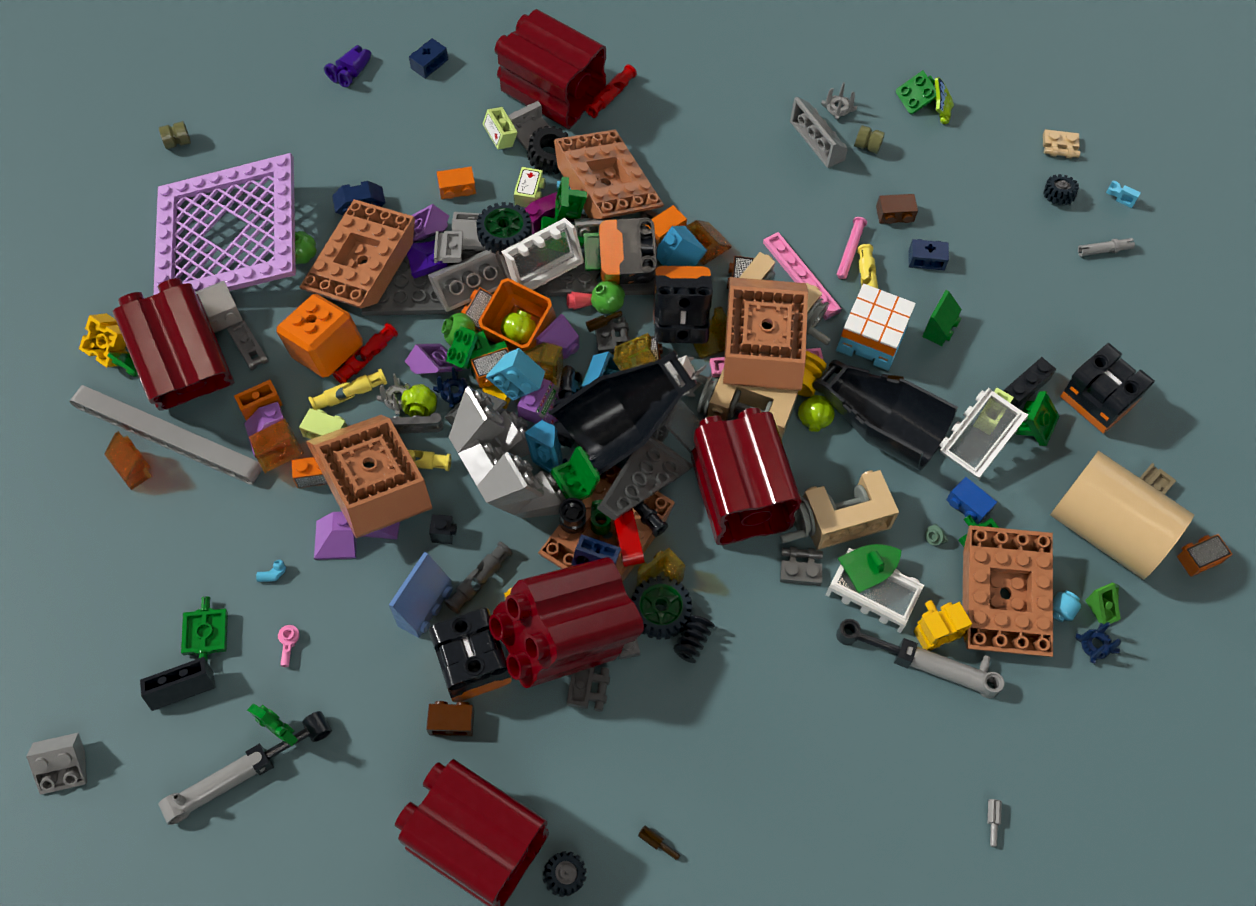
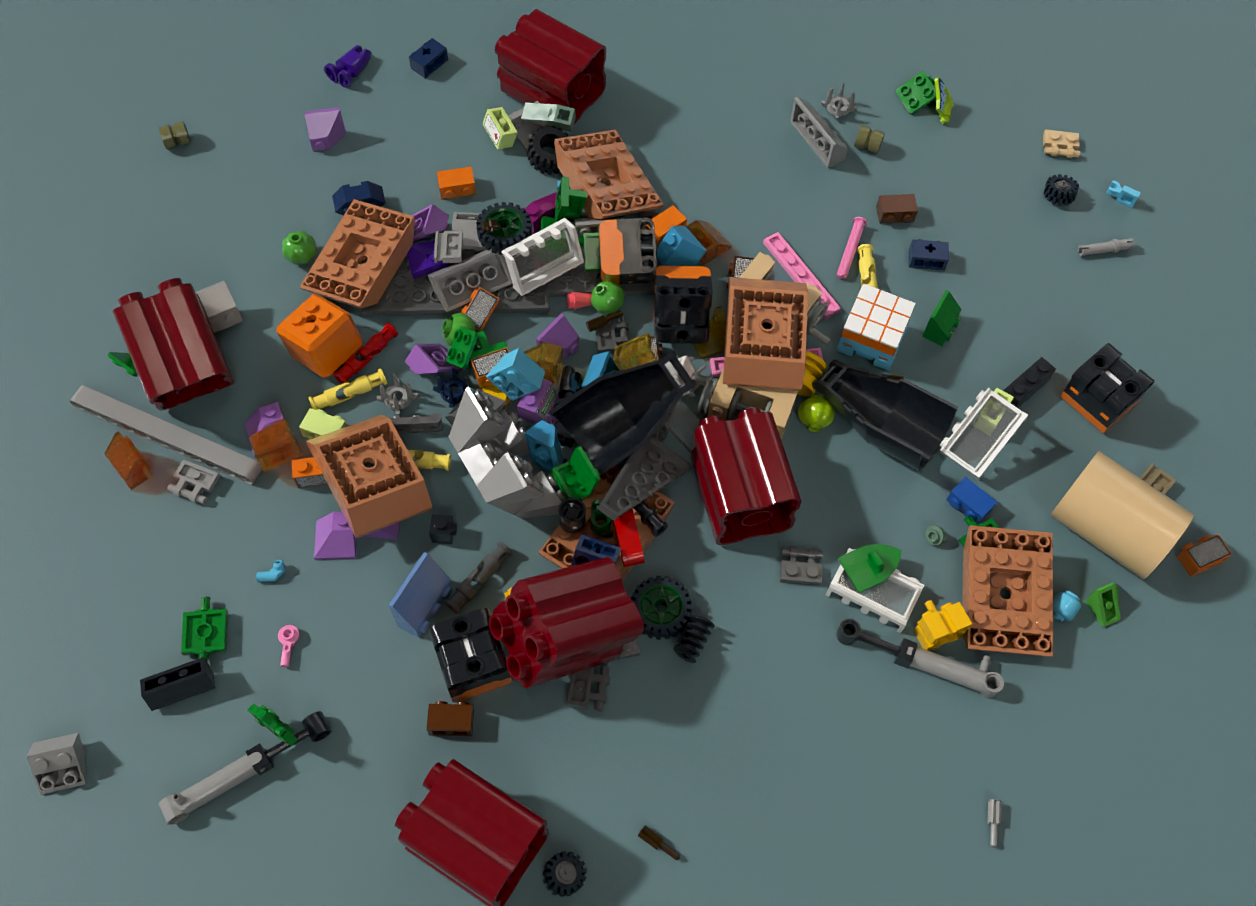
yellow brick [79,313,128,368] -> none
lavender plate [153,153,296,295] -> none
flat silver plate [227,320,269,371] -> none
orange brick [234,380,283,421] -> none
lime plant [401,384,437,417] -> none
orange plate [478,278,556,359] -> none
lime plant [501,310,536,344] -> none
brick [514,167,546,207] -> none
red piece [585,64,637,118] -> none
clear yellow bracket [636,548,685,587] -> none
tan piece [780,470,899,550] -> none
green bracket [1015,391,1060,446] -> none
dark blue piece [1075,622,1121,664] -> none
none -> light grey plate [167,459,221,504]
none -> medium lavender slope [304,107,346,151]
none -> dark brown plate [481,219,501,233]
none -> sand green slope [521,102,576,132]

